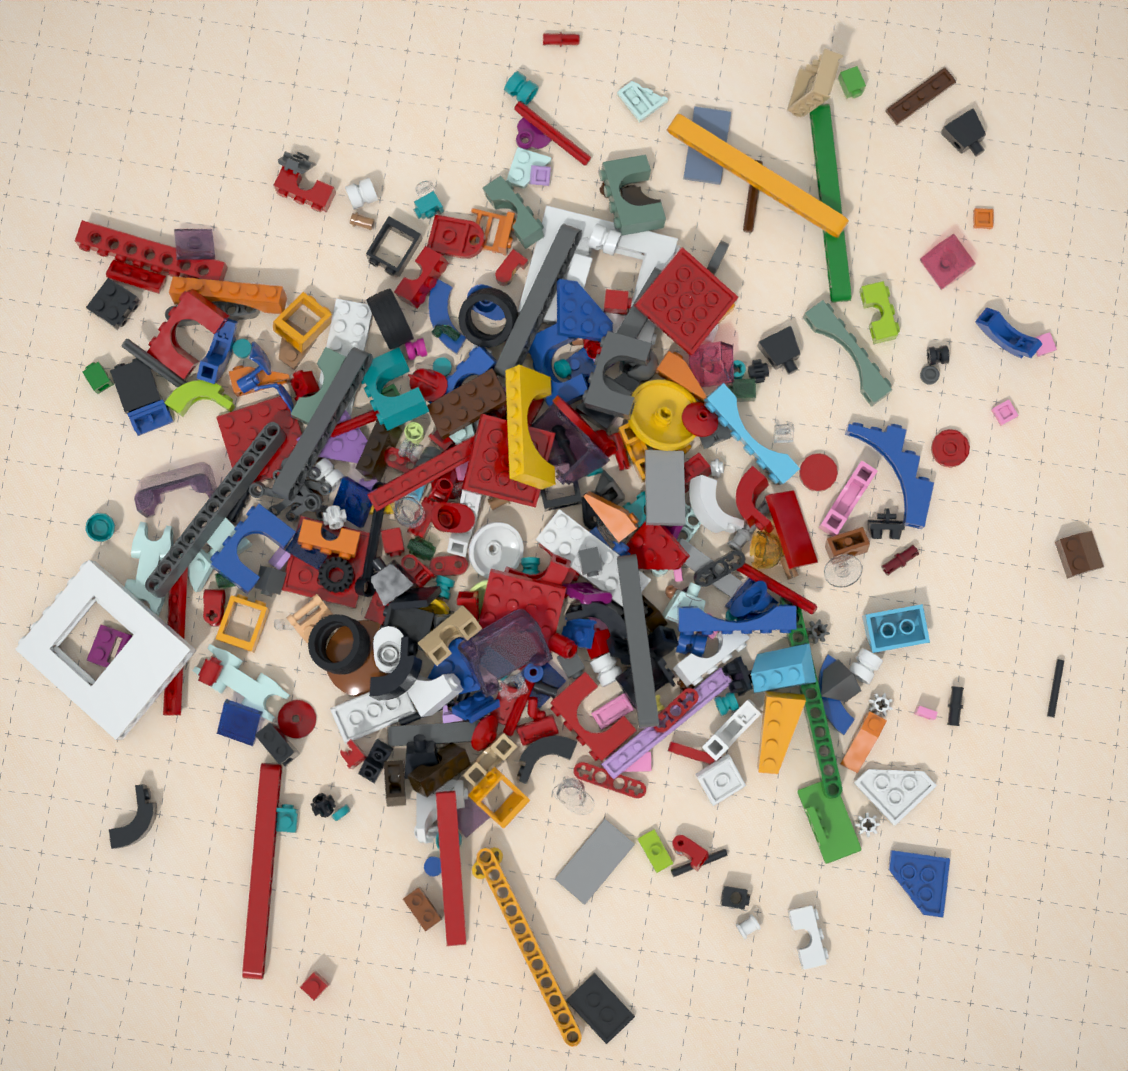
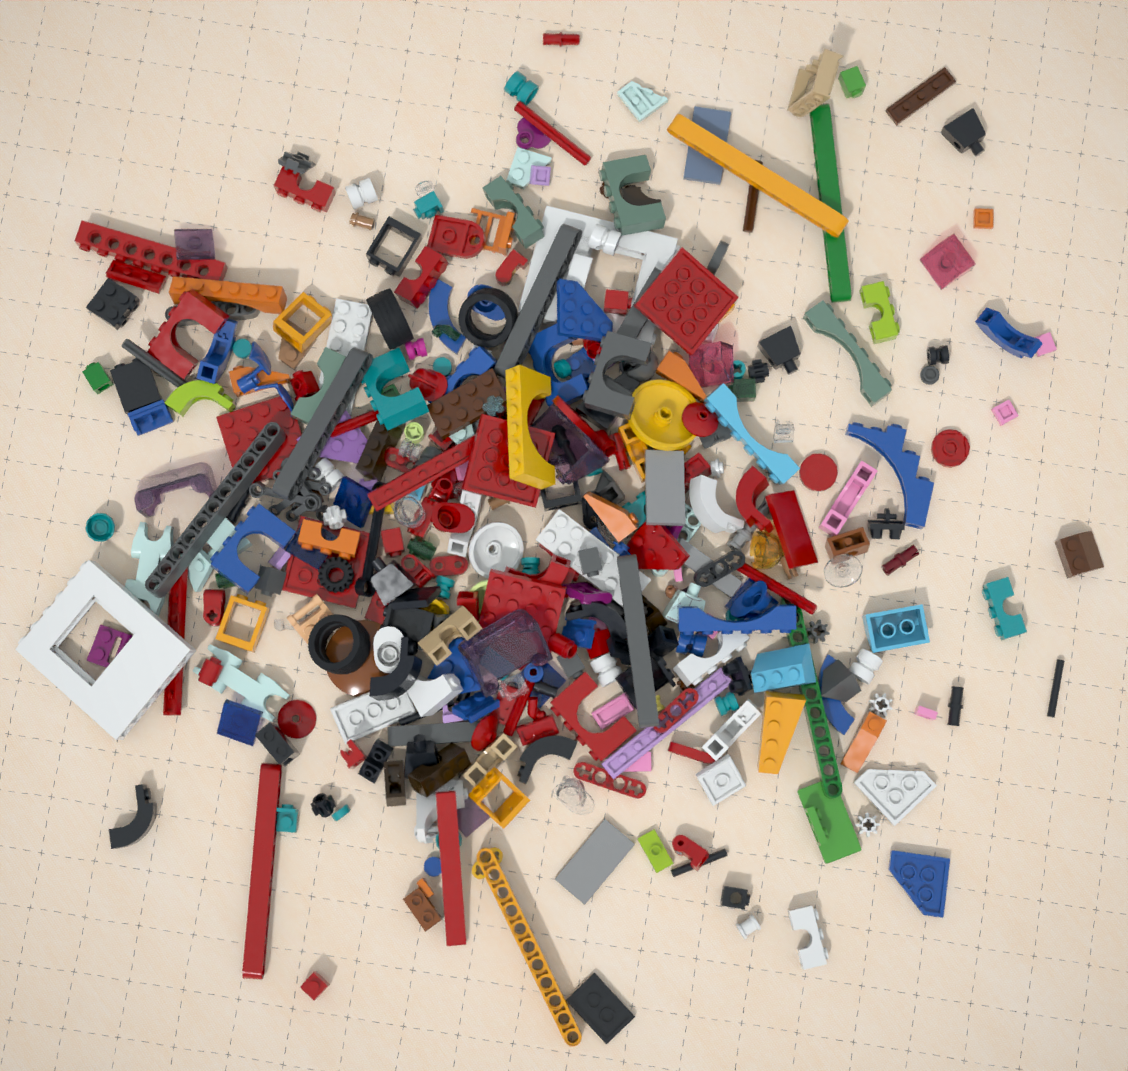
none -> orange tile [417,878,435,898]
none -> clear light blue plant [483,396,504,417]
none -> teal arch [982,577,1027,641]

